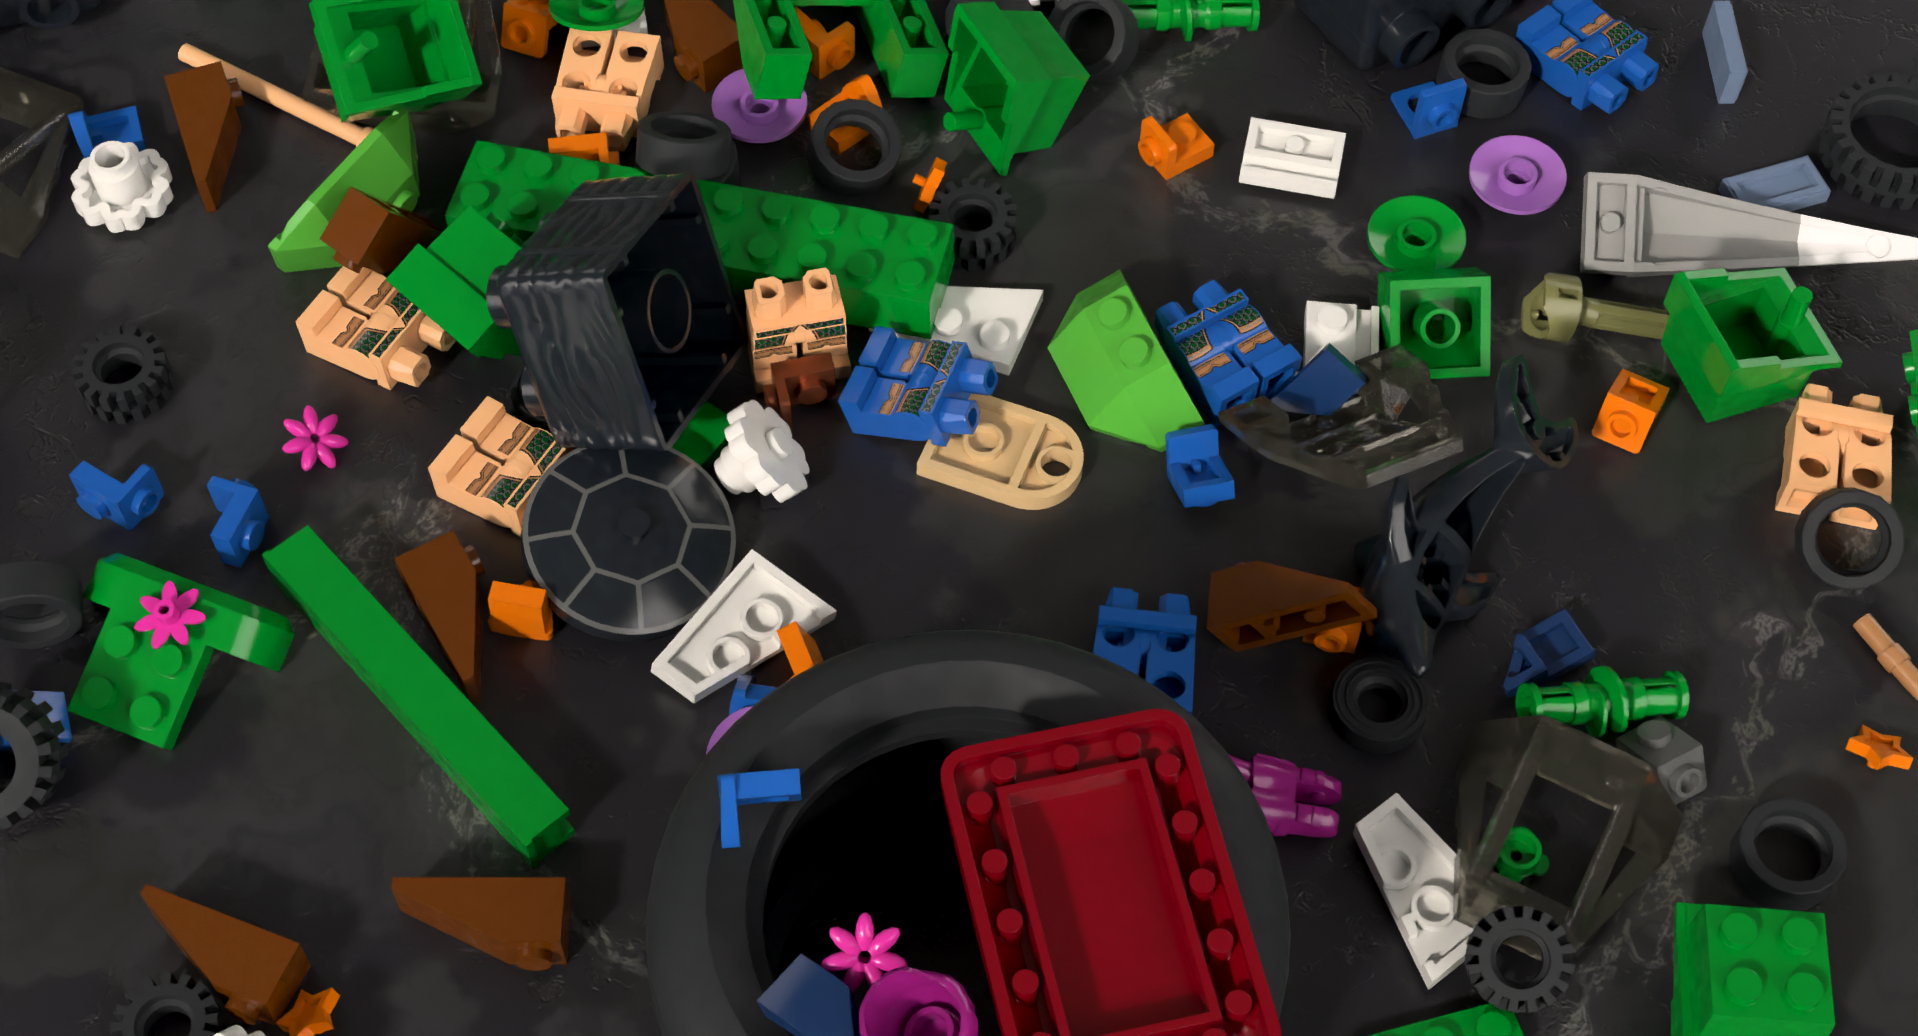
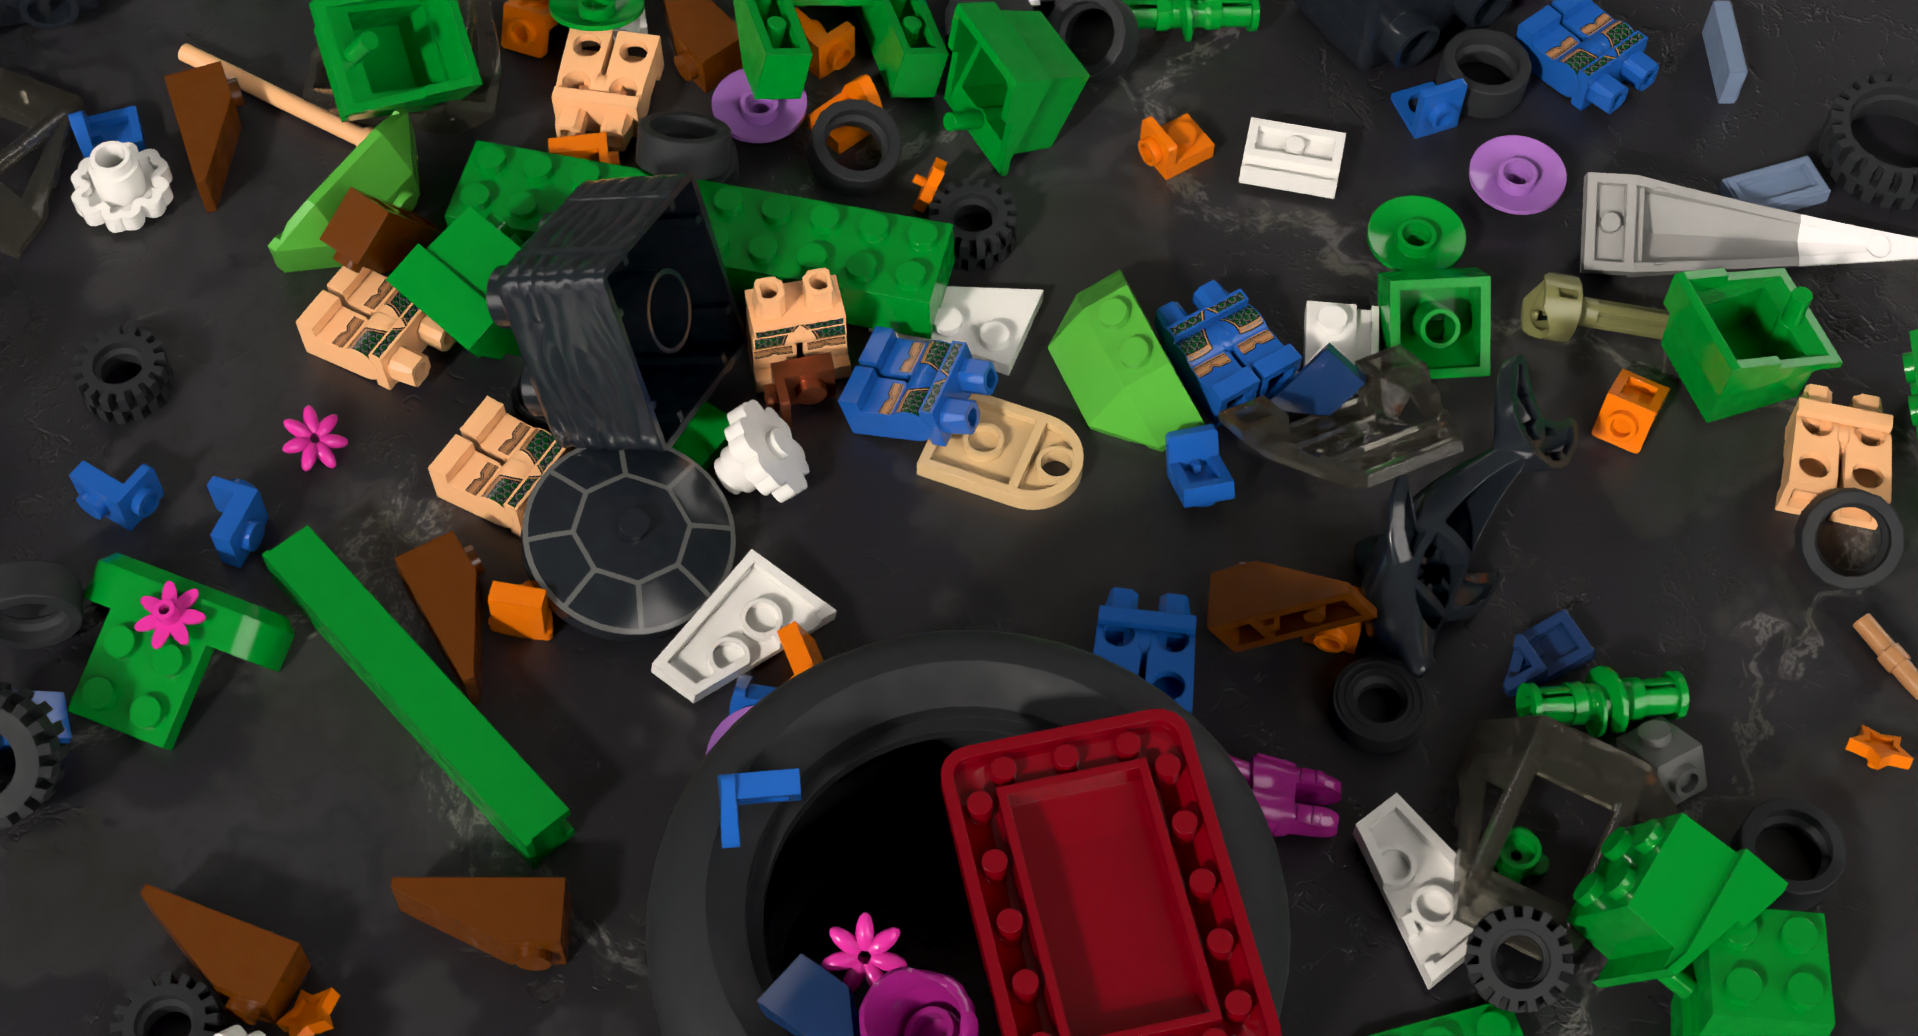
none -> green piece [1565,812,1789,999]

